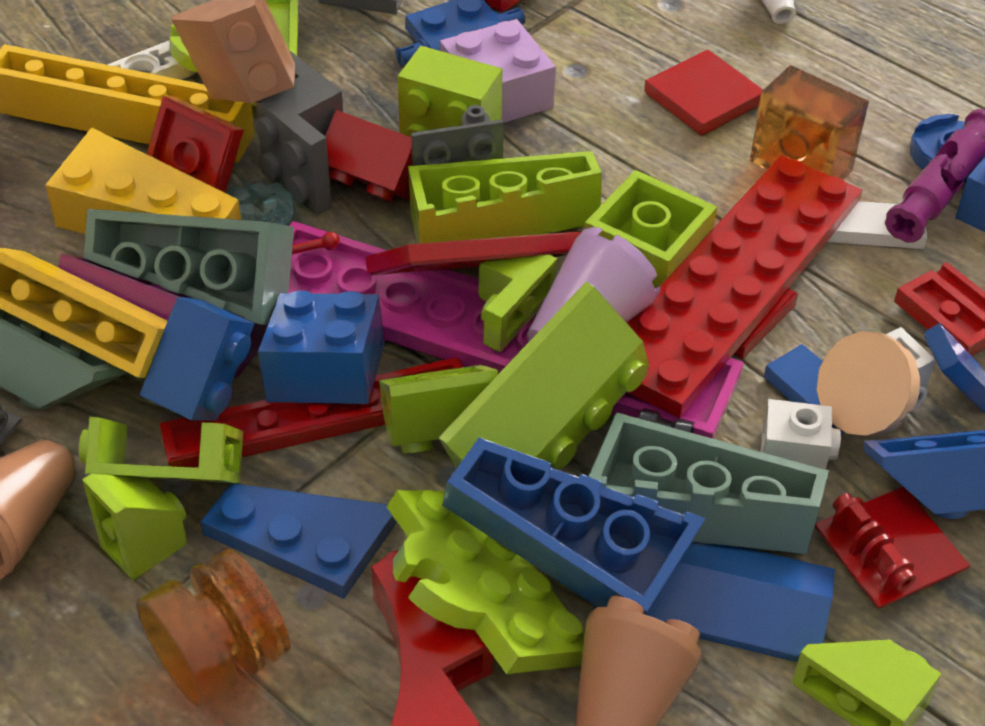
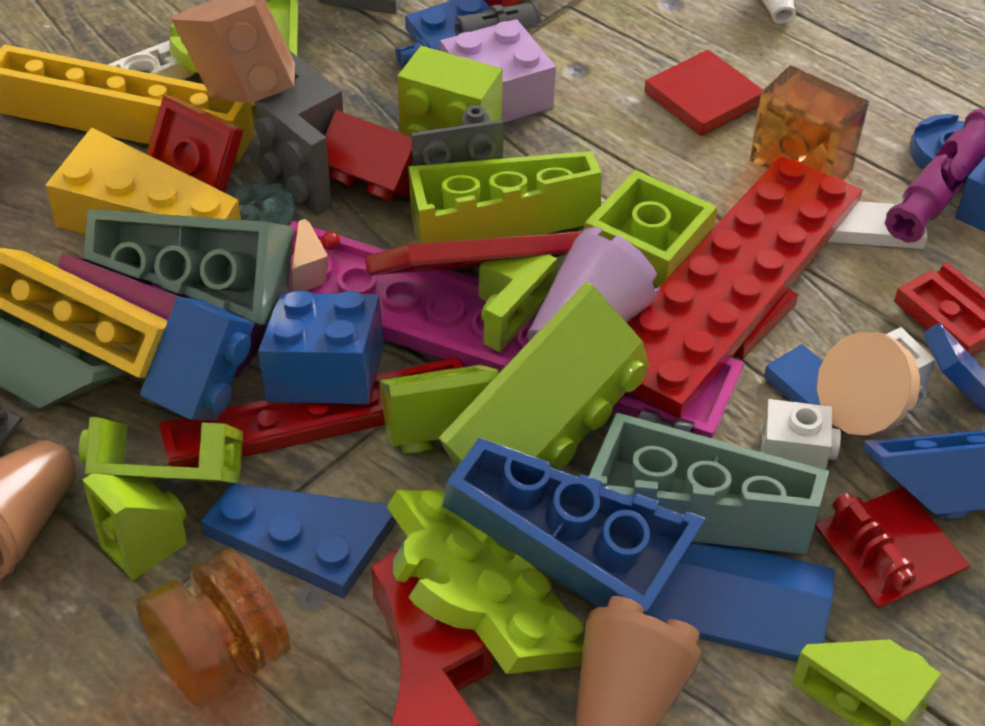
none -> light nougat slope [291,219,328,292]
none -> dark grey pin [454,0,542,36]

